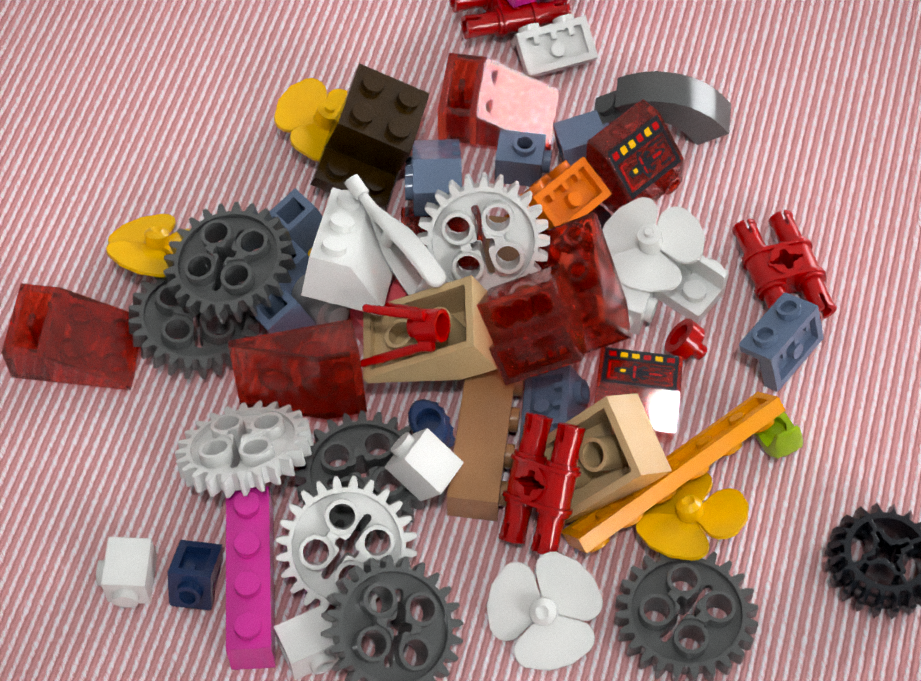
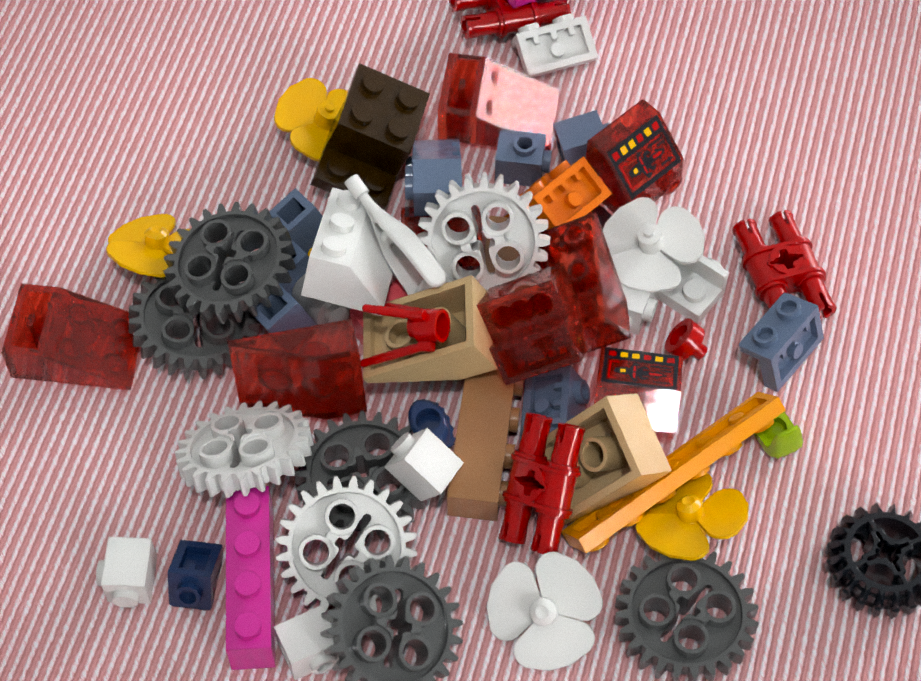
dark grey arch [594,71,731,145] -> none

